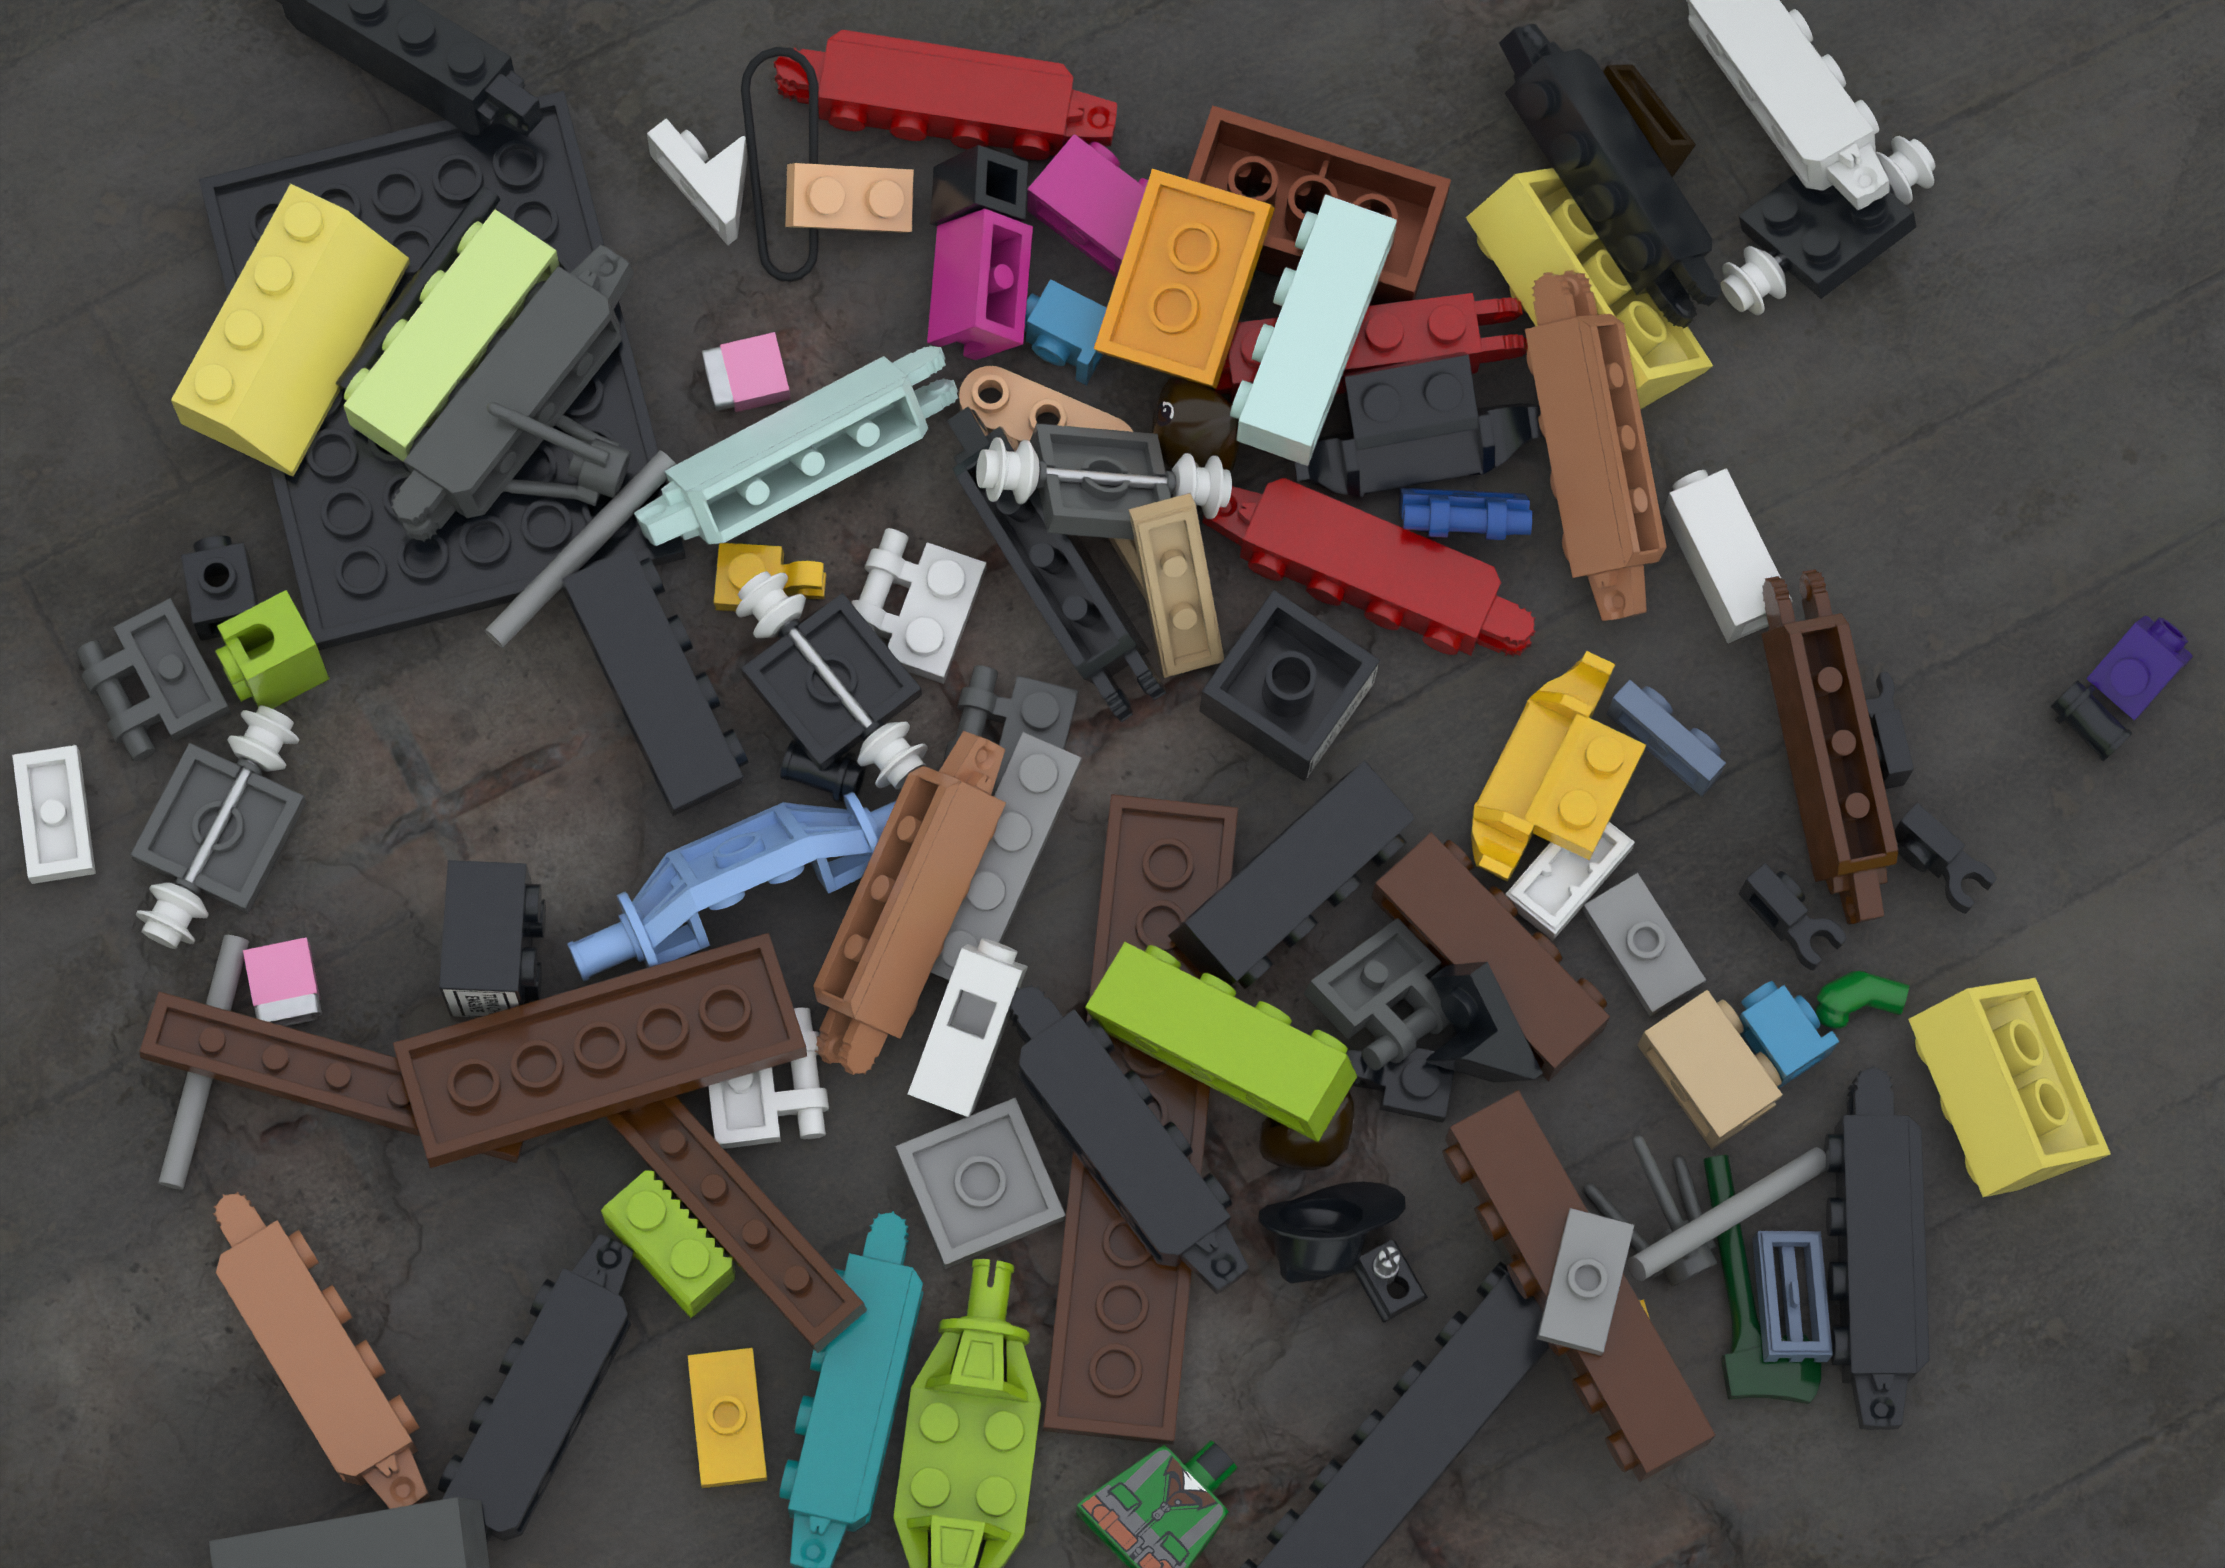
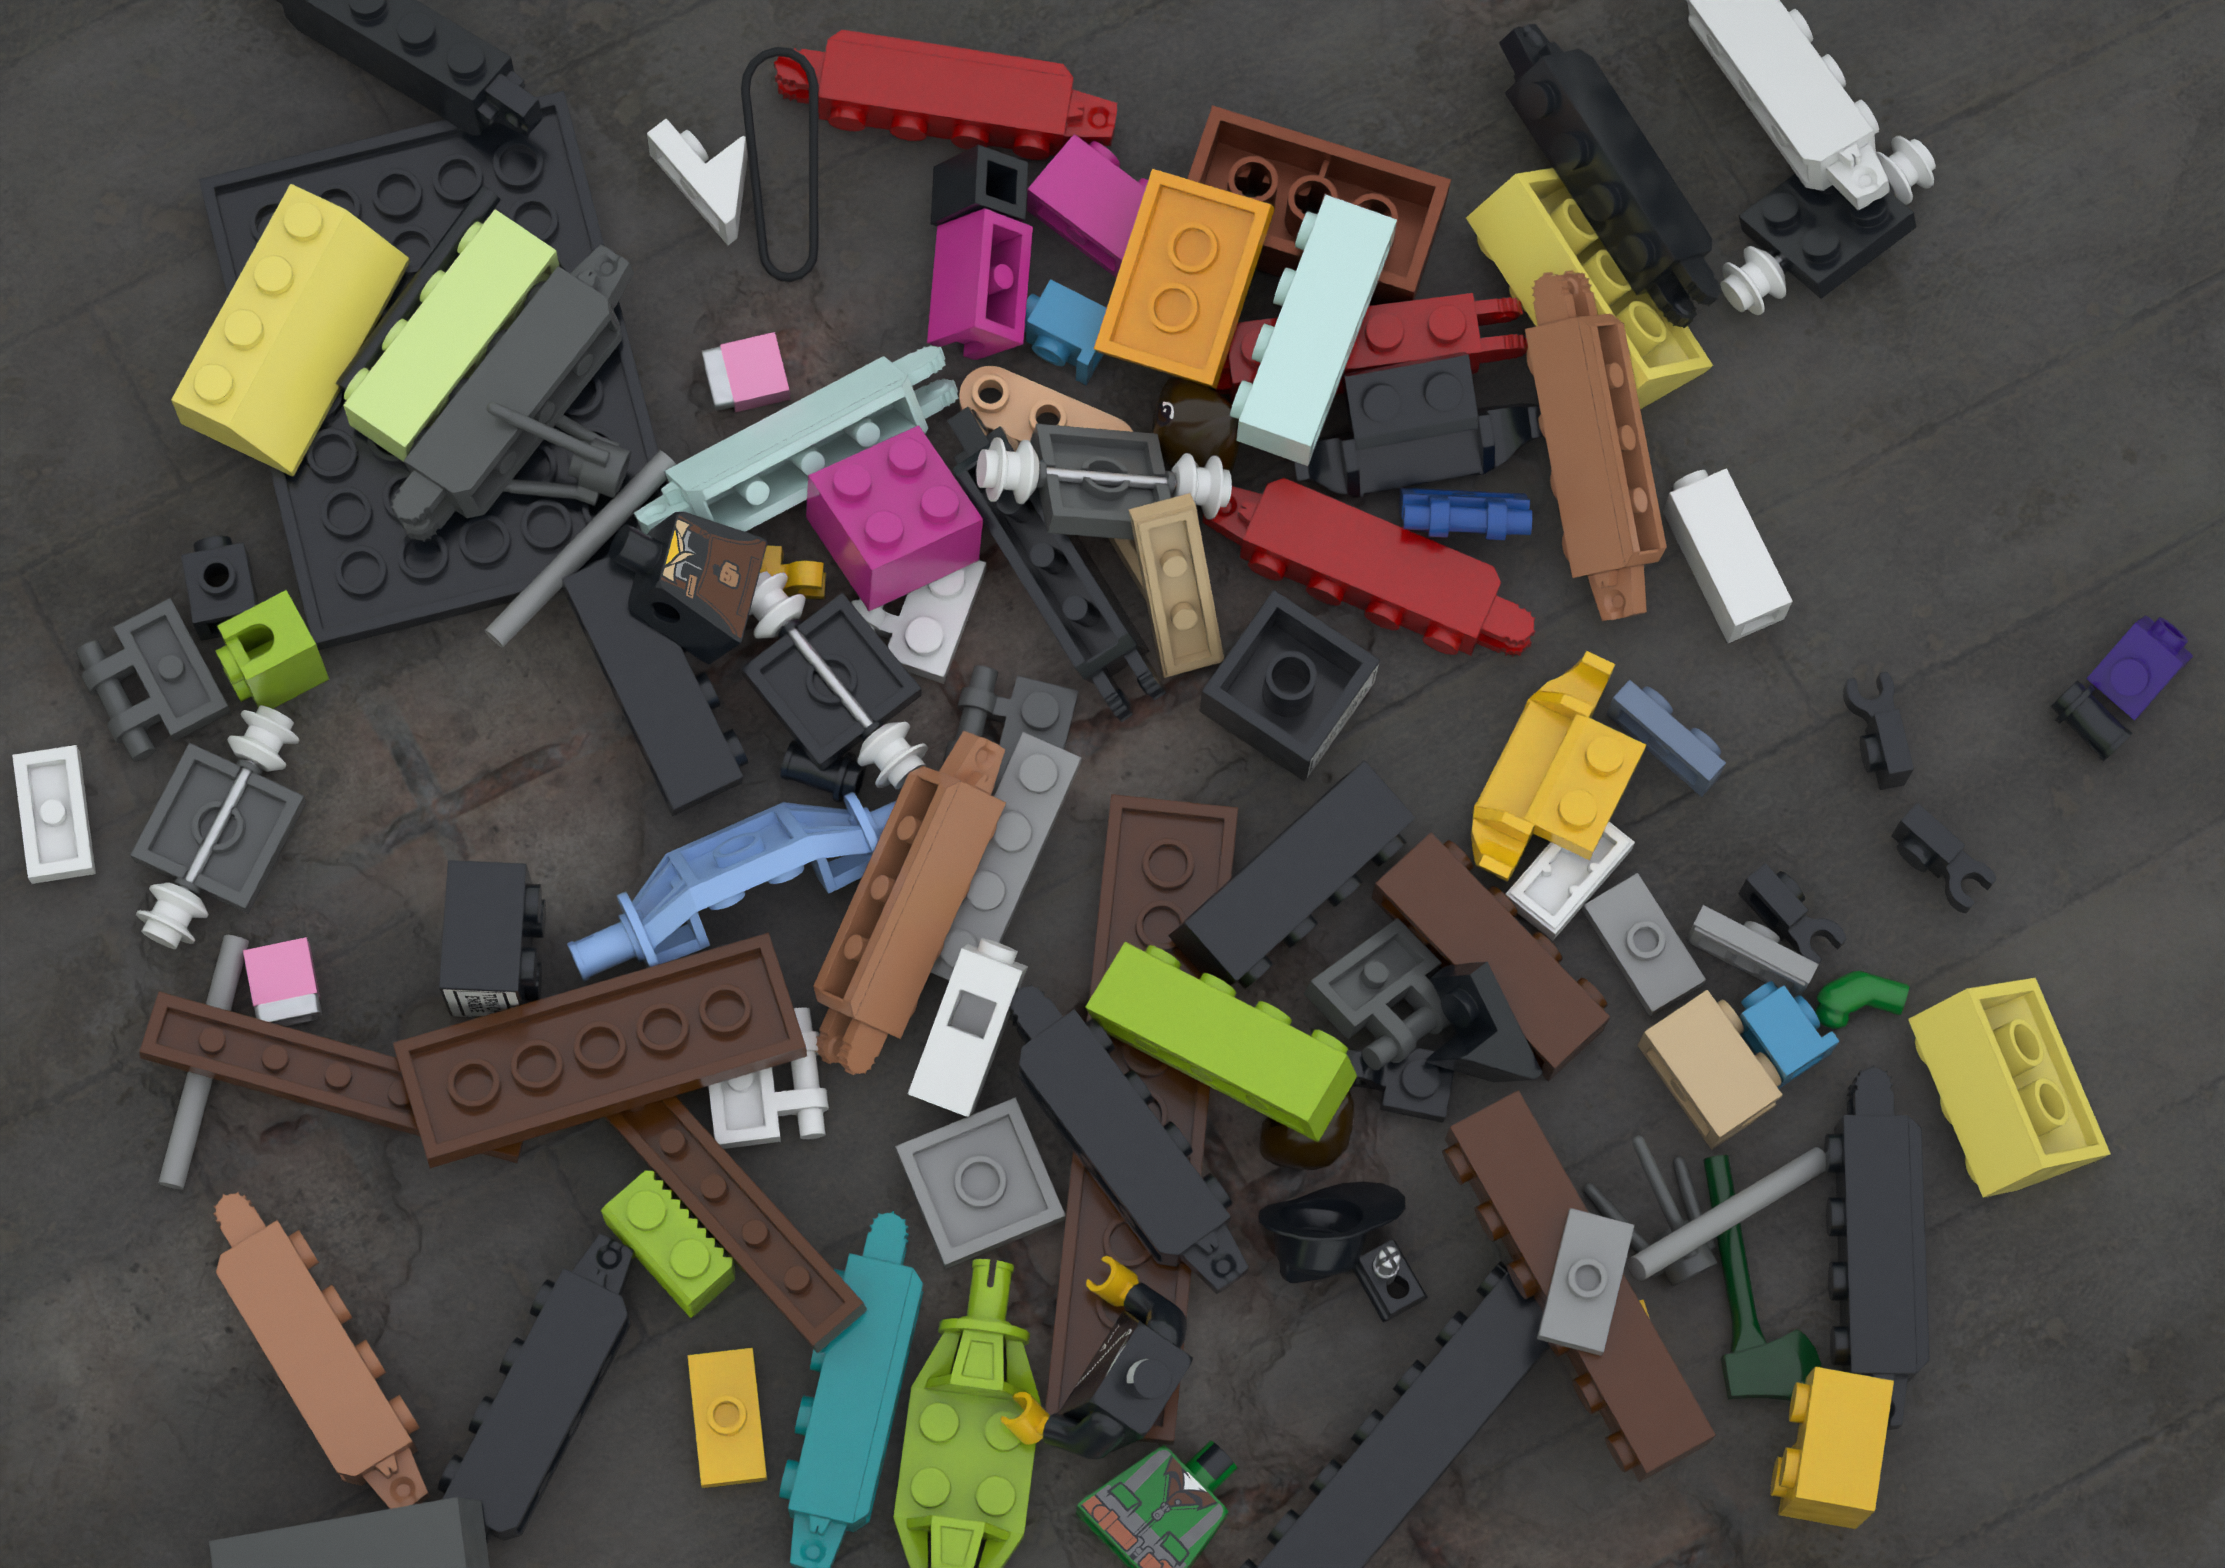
light nougat plate [785,163,914,233] -> none
dark brown piece [1603,65,1696,177] -> none
sand blue tile [1752,1231,1833,1362] -> none
reddish brown hinge [1761,569,1898,924] -> none
none -> torso [609,512,768,665]
none -> dark pink brick [806,425,983,611]
none -> black torso [1000,1256,1193,1460]
none -> light grey plate [1686,905,1819,998]
none -> yellow brick [1770,1367,1894,1529]

